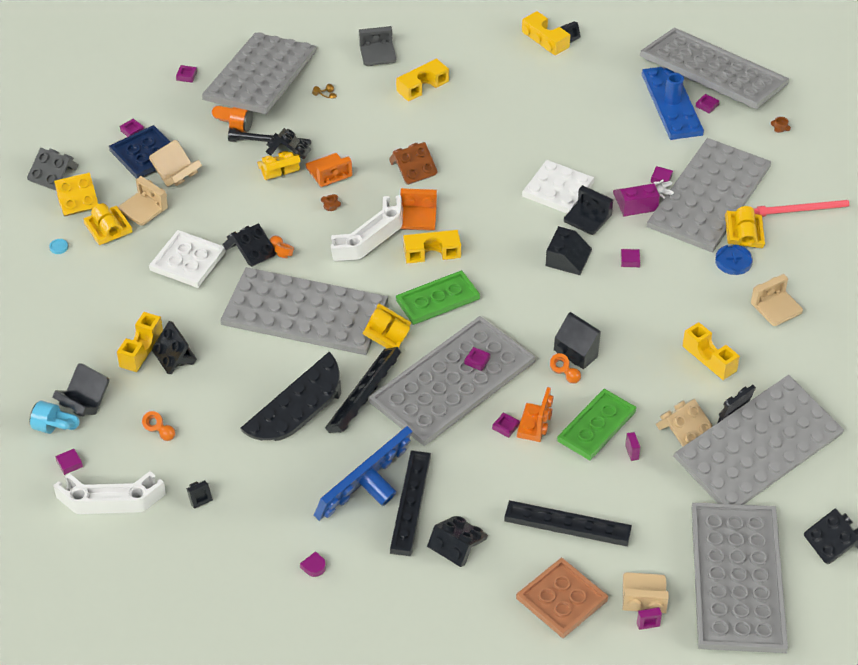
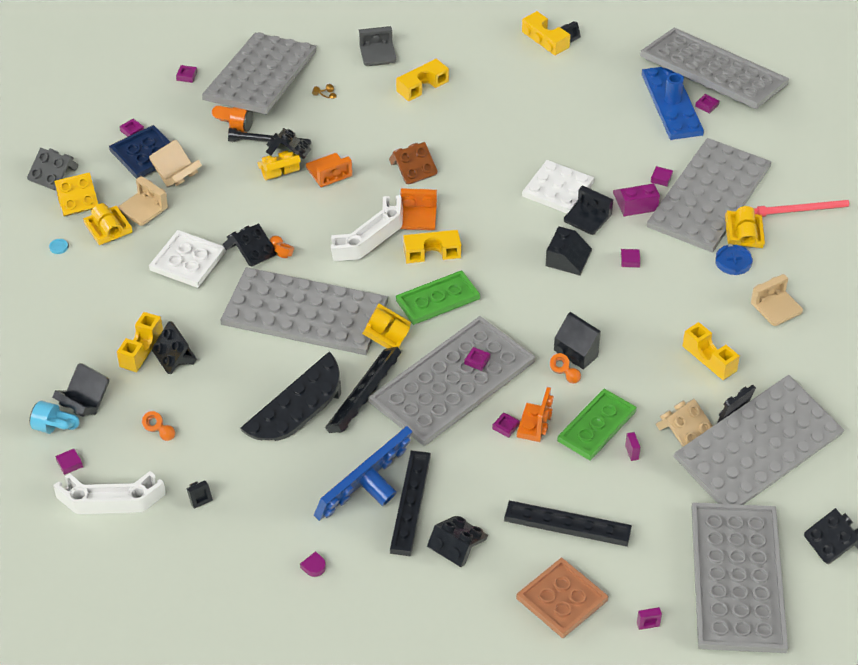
dark orange plate [321,194,341,211] -> none
tan bracket [622,572,668,613] -> none
white piece [654,180,674,199] -> none
dark orange plate [771,117,791,133] -> none

